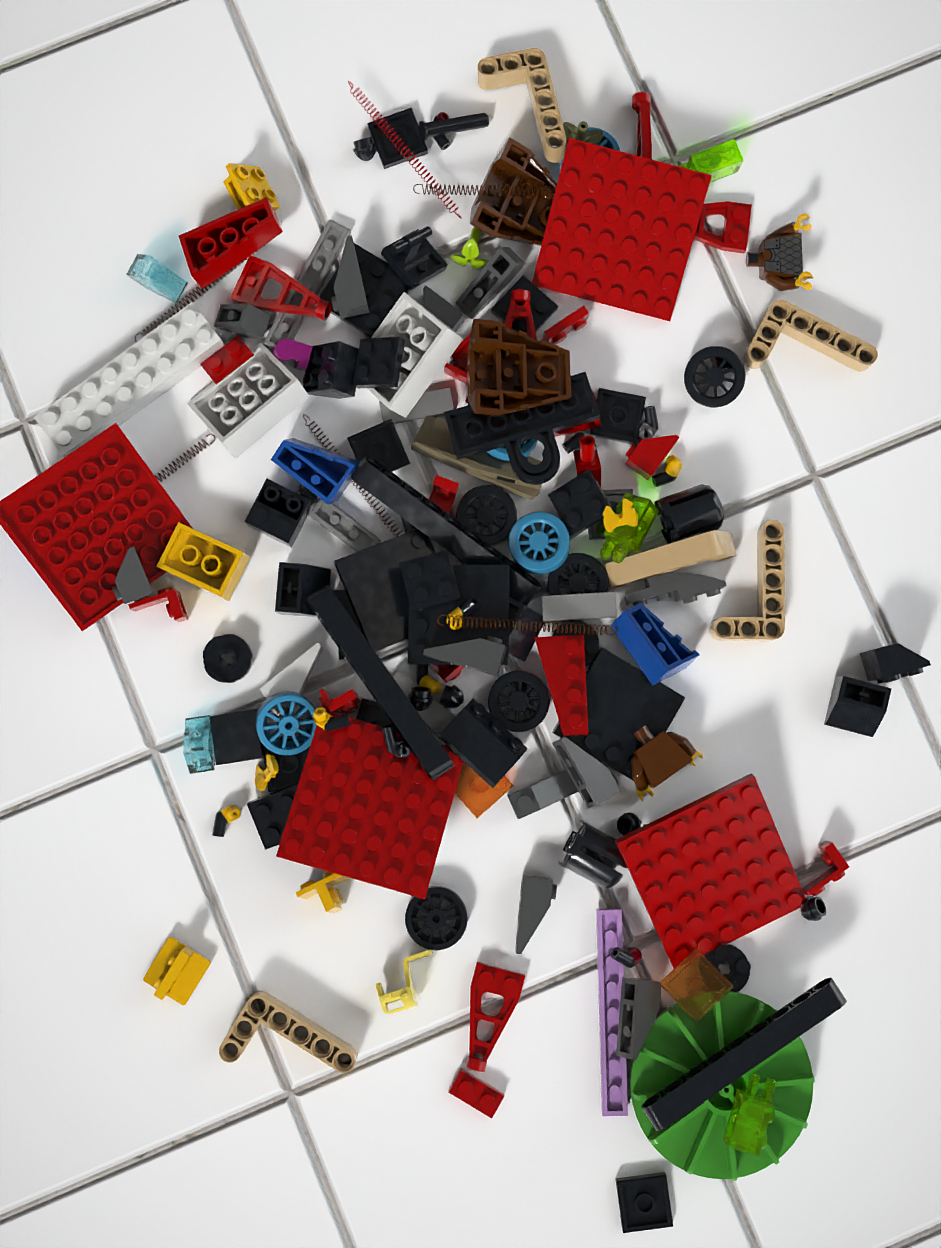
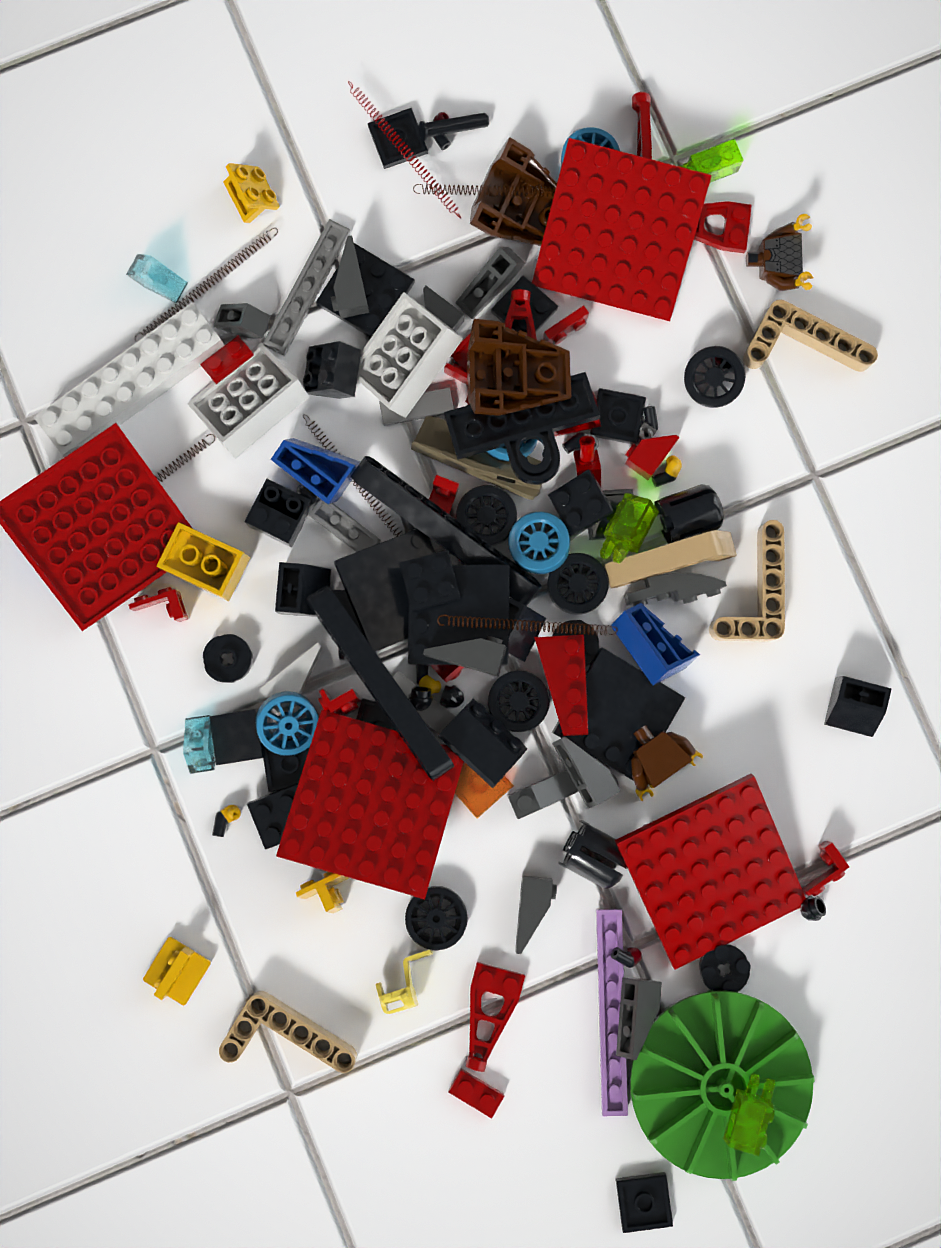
dark grey slope [112,545,153,604] -> none
red wedge [178,197,283,289] -> none
red plate [230,255,332,321] -> none
yellow piece [254,754,278,791] -> none
magenta leg [272,339,312,371] -> none
arm [313,707,351,732] -> none
black tile [347,419,411,472] -> none
black plate [353,137,376,161] -> none
black plate [353,337,405,389] -> none
black plate [381,226,448,290] -> none
black arm [381,724,411,758] -> none
arm [446,596,479,630] -> none
lime plant [450,228,488,269] -> none
tan beam [477,48,566,163] -> none
light grey tile [541,592,618,621] -> none
olive plant [563,121,604,145] -> none
yellow piece [603,498,638,532] -> none
black plate [617,812,642,836] -> none
black beam [641,977,847,1131] -> none
clear orange tile [659,949,733,1022] -> none
black slope [859,643,931,684] -> none

